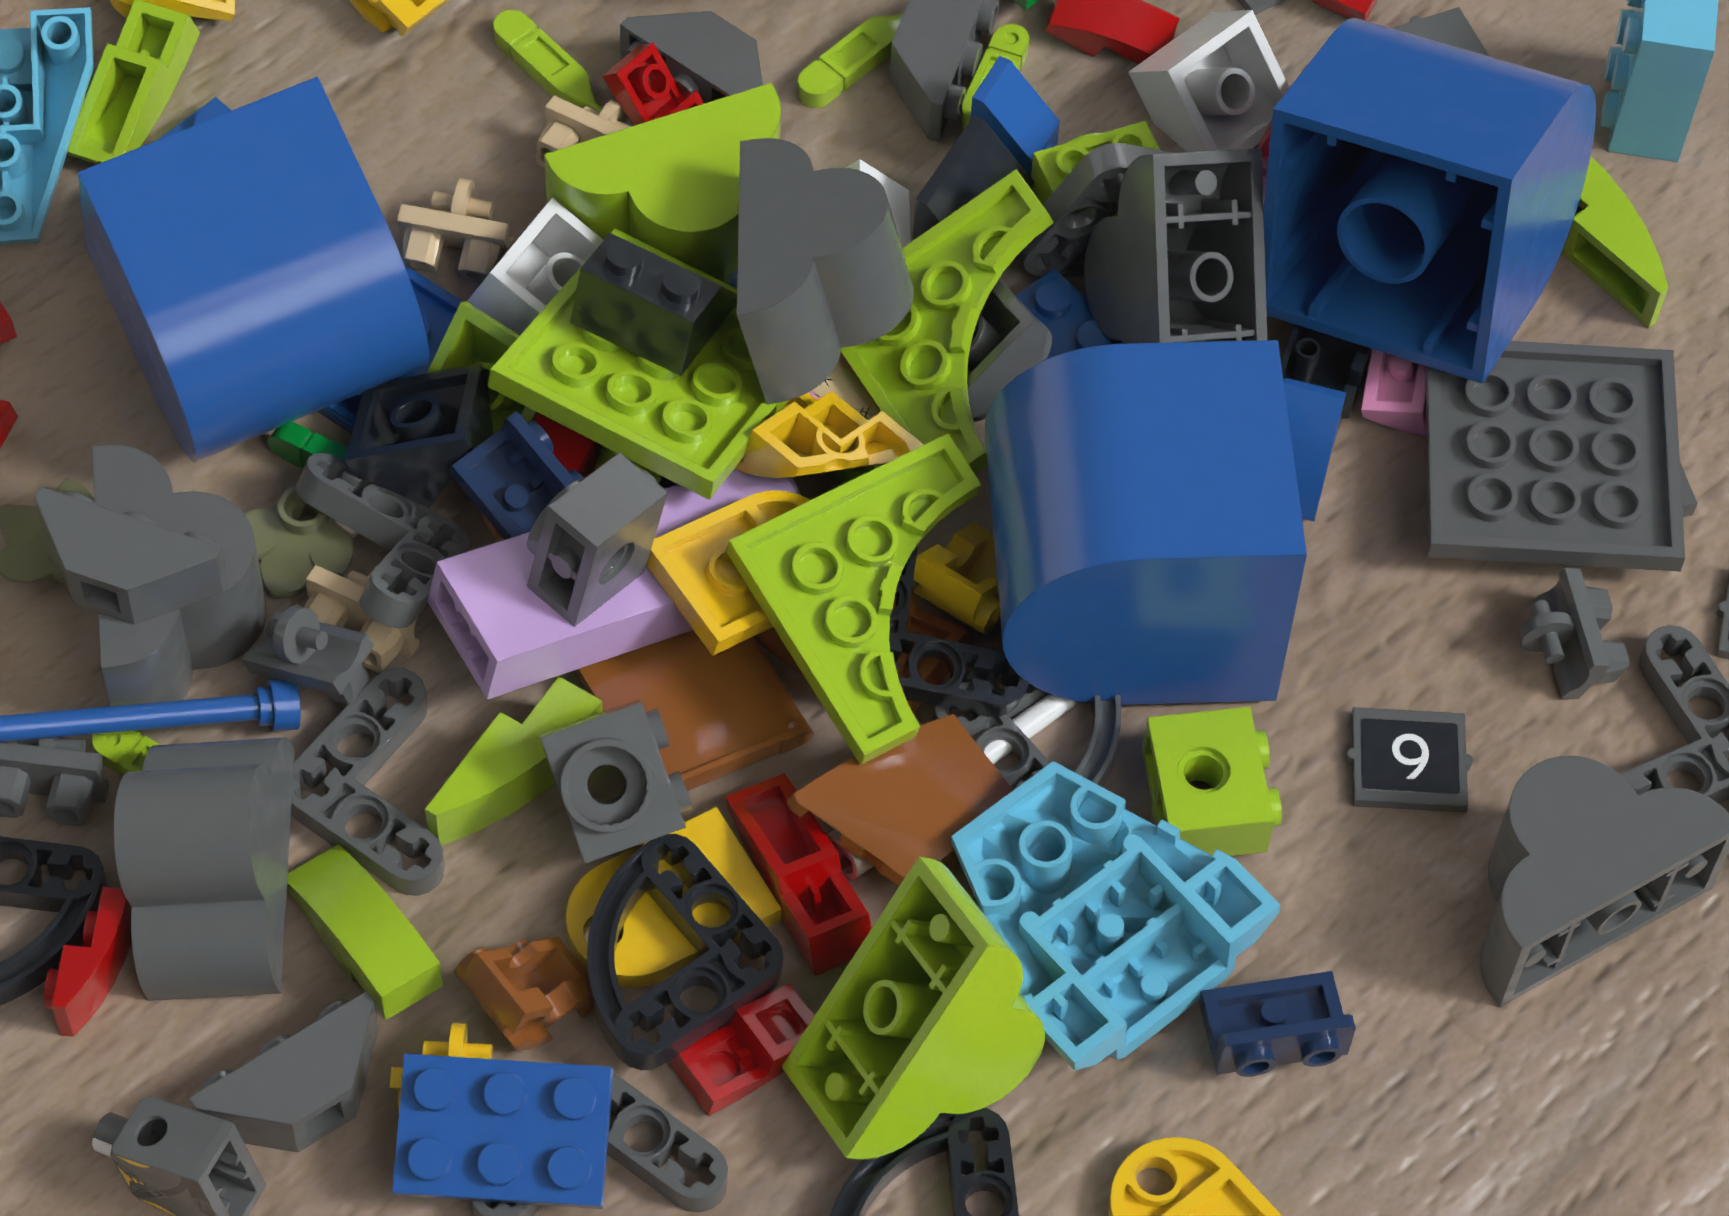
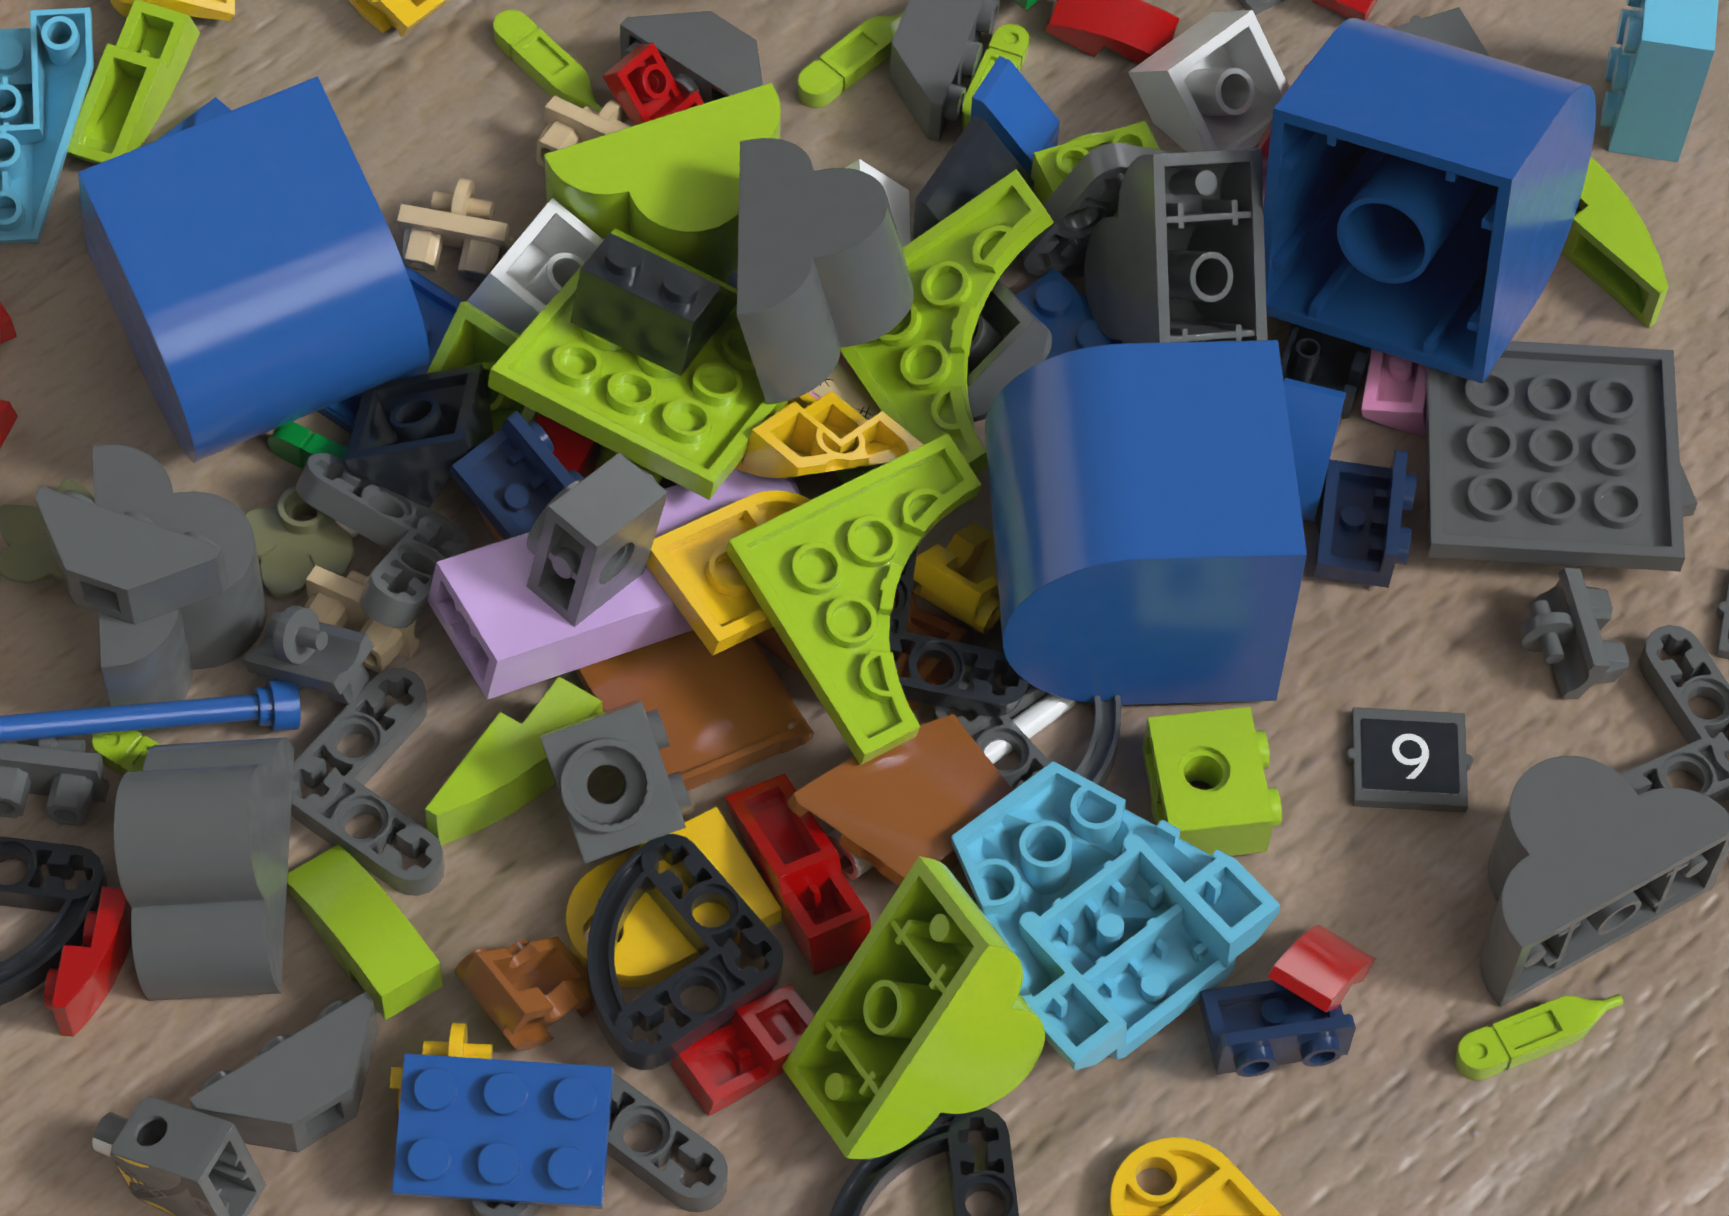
none -> red slope [1268,925,1376,1012]
none -> dark blue bracket [1314,450,1417,588]
none -> lime piece [1454,994,1624,1081]

